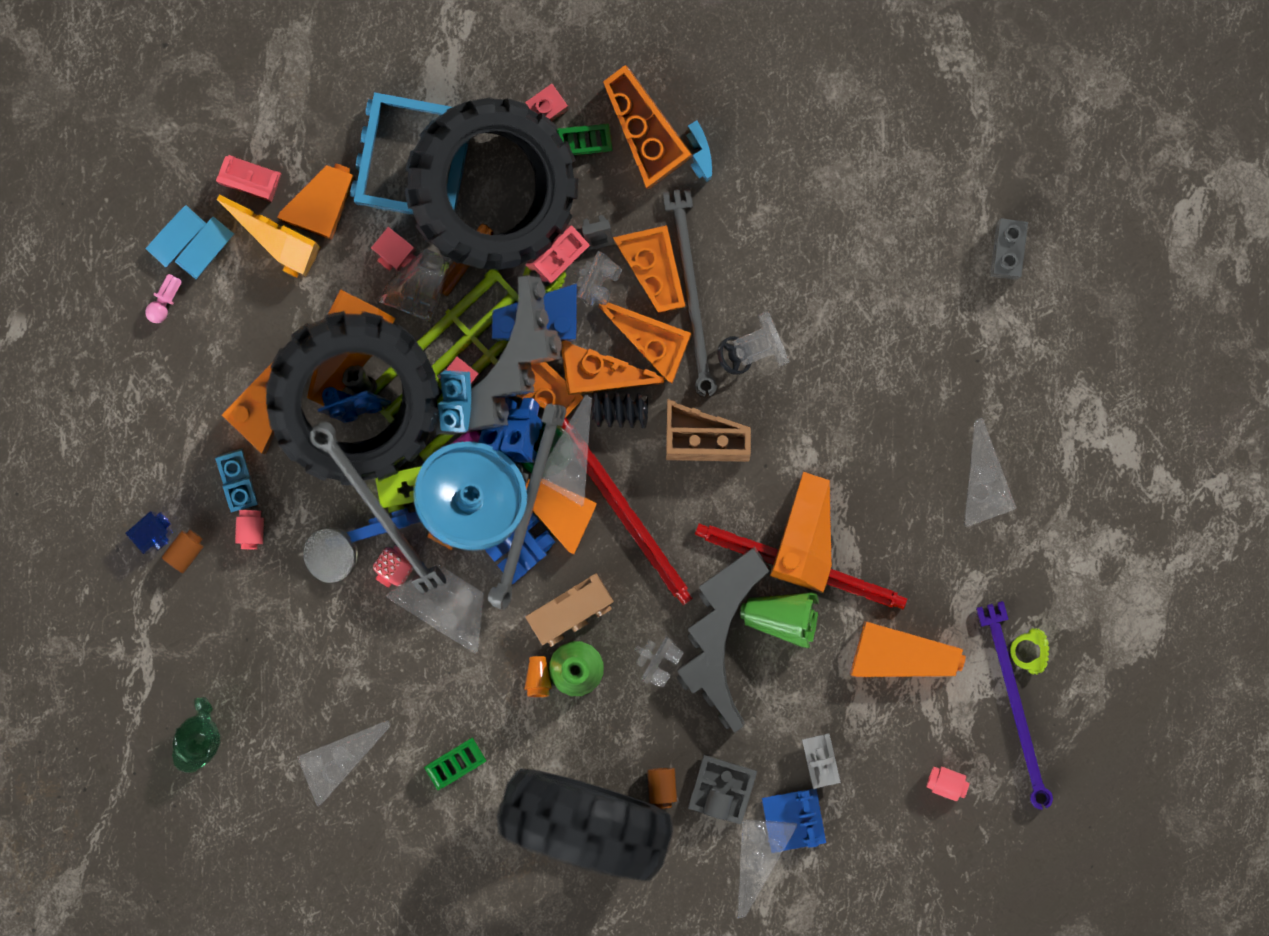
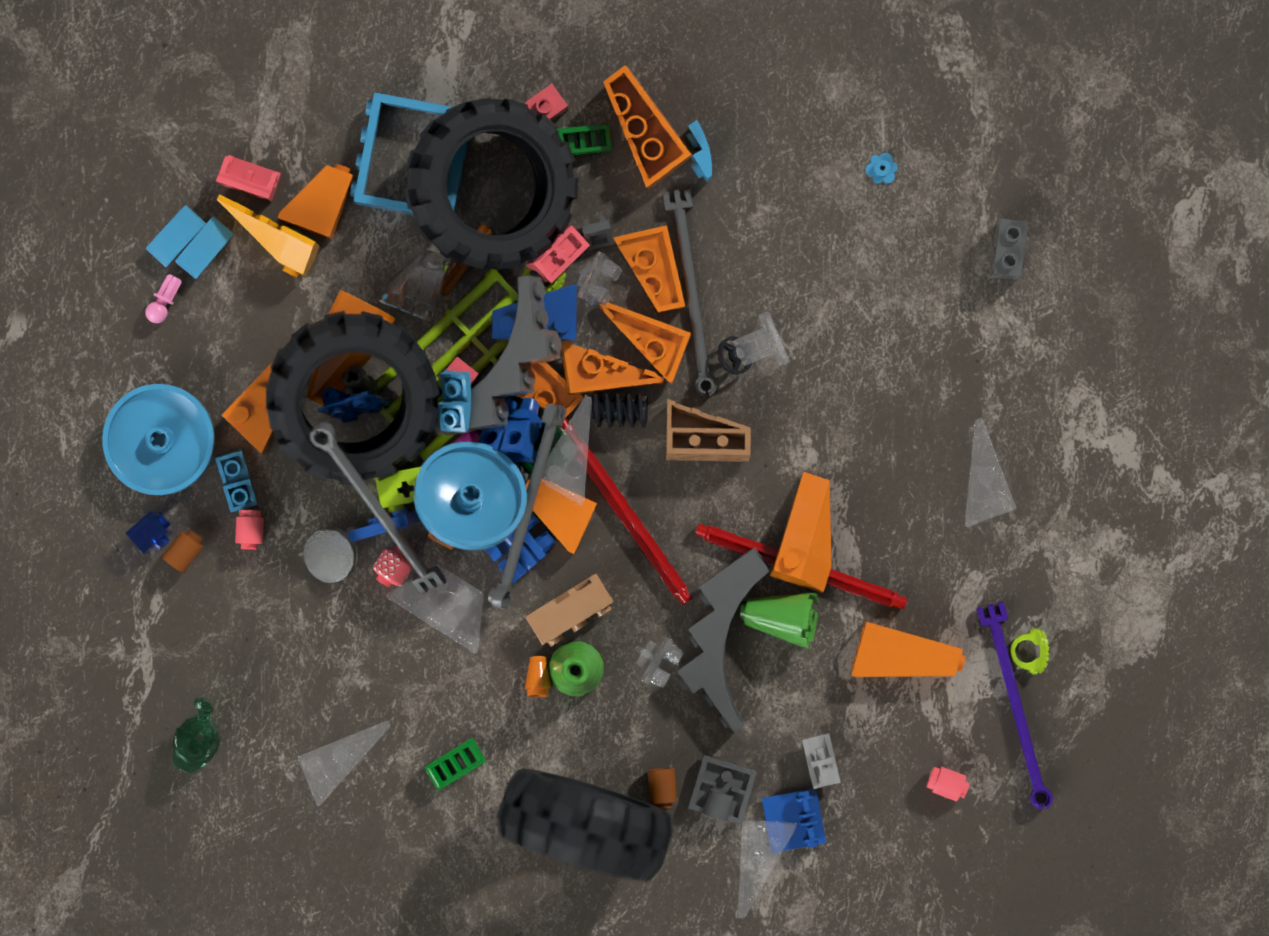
coral brick [371,227,416,271] -> none
none -> dark azure dish [102,384,215,495]
none -> dark azure plant [866,153,898,184]

